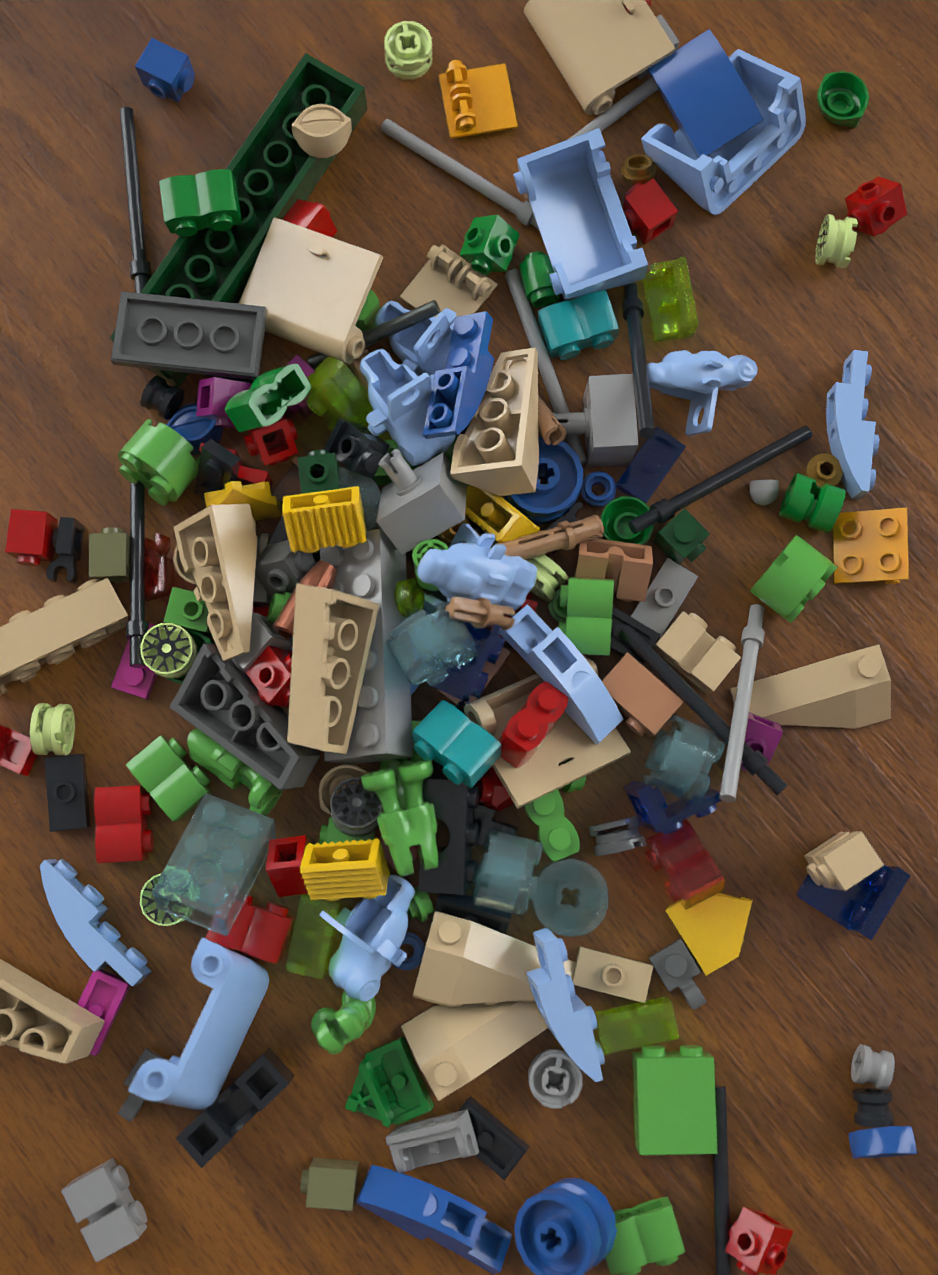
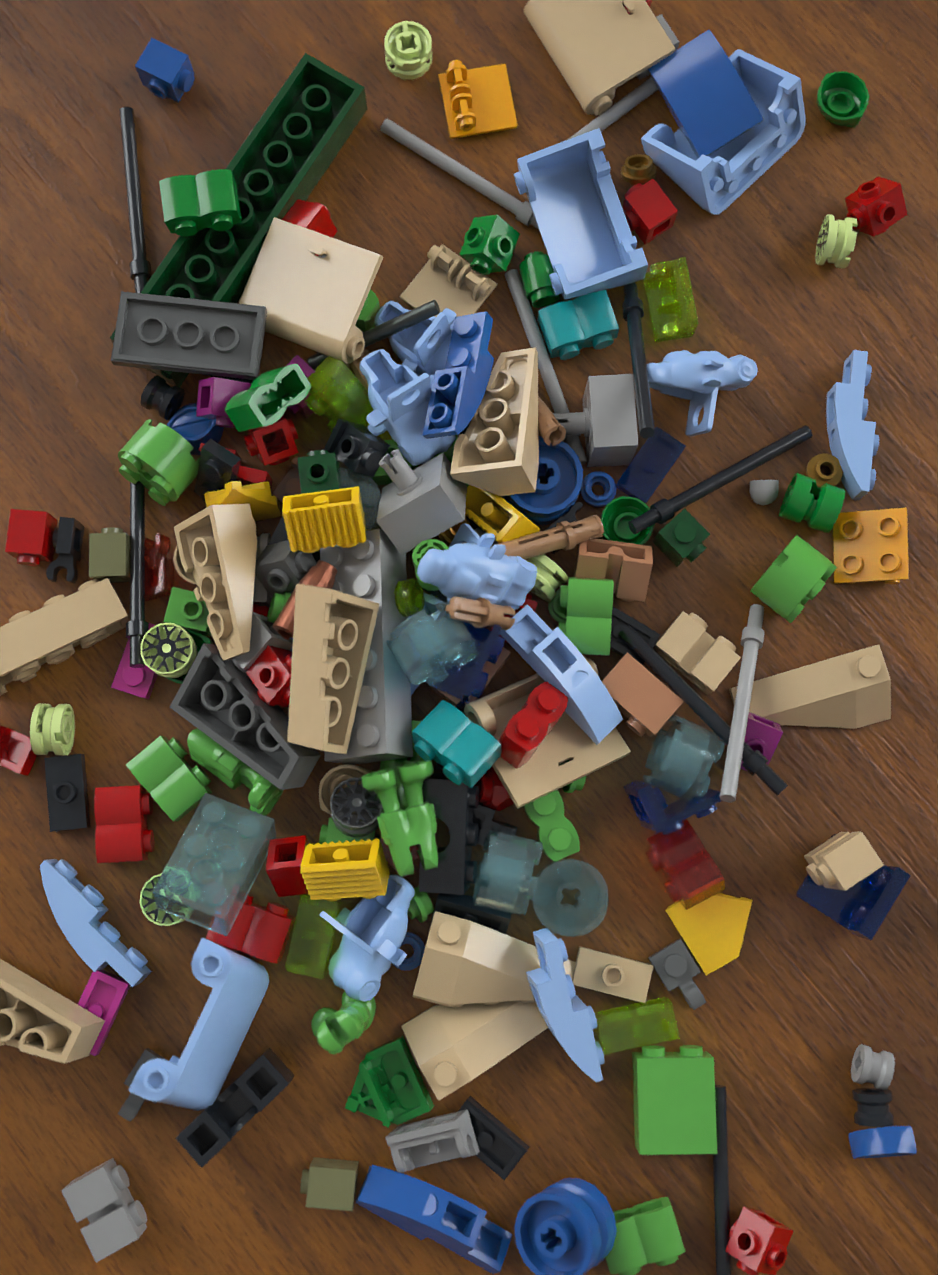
tan hat [291,104,352,158] -> none
light grey wheel [528,1049,582,1108] -> none
dark grey wheel [589,815,646,856] -> none
light grey plate [631,558,699,638] -> none

